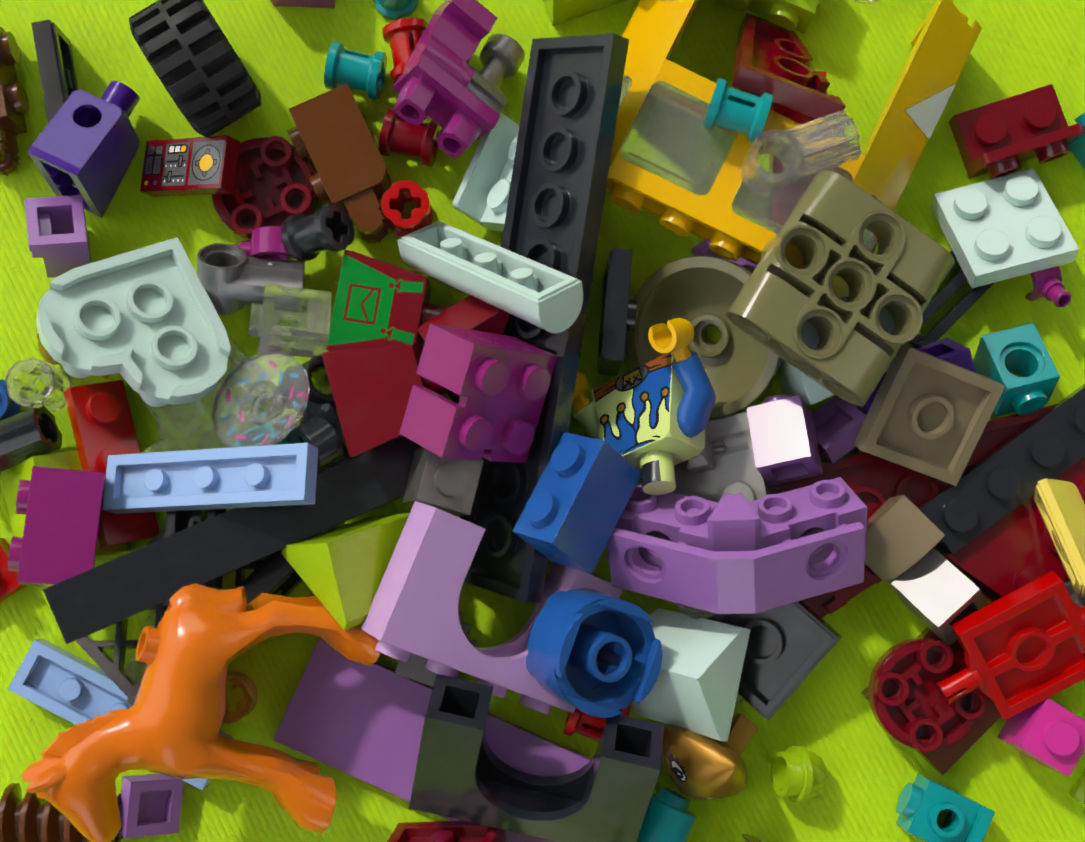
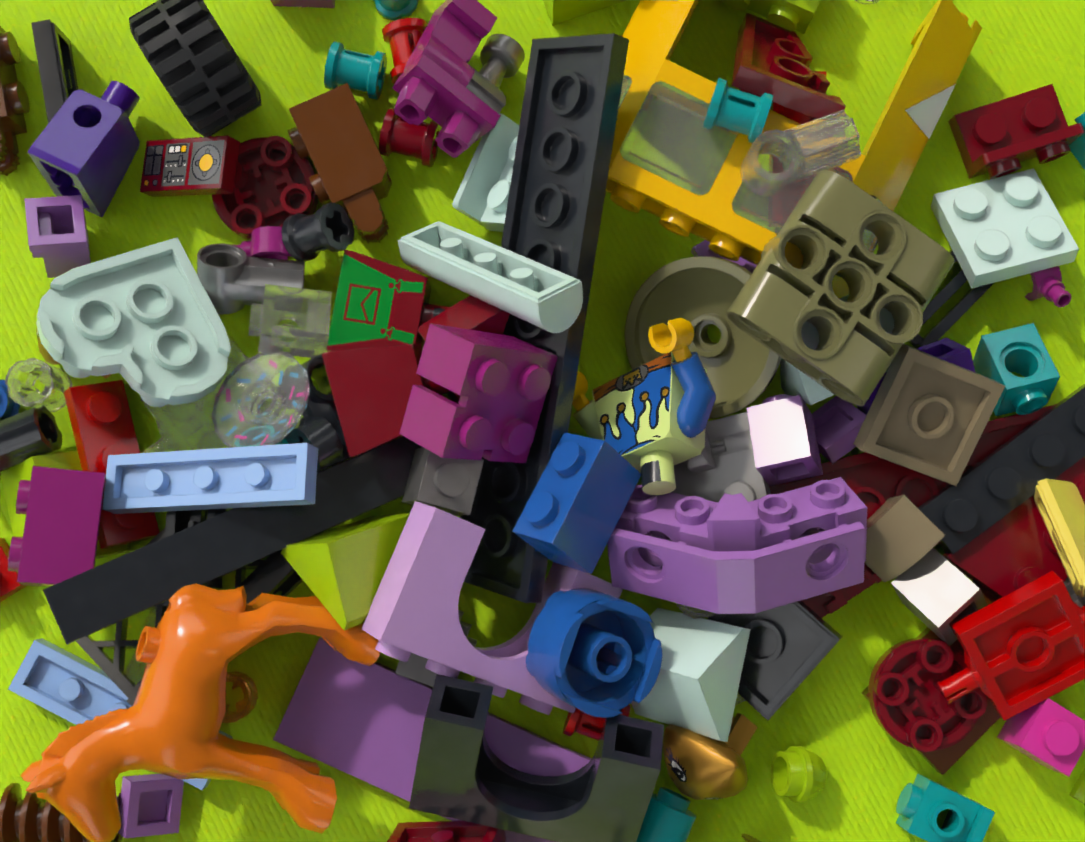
red bush [381,180,433,238] -> none
black plate [596,248,637,376] -> none

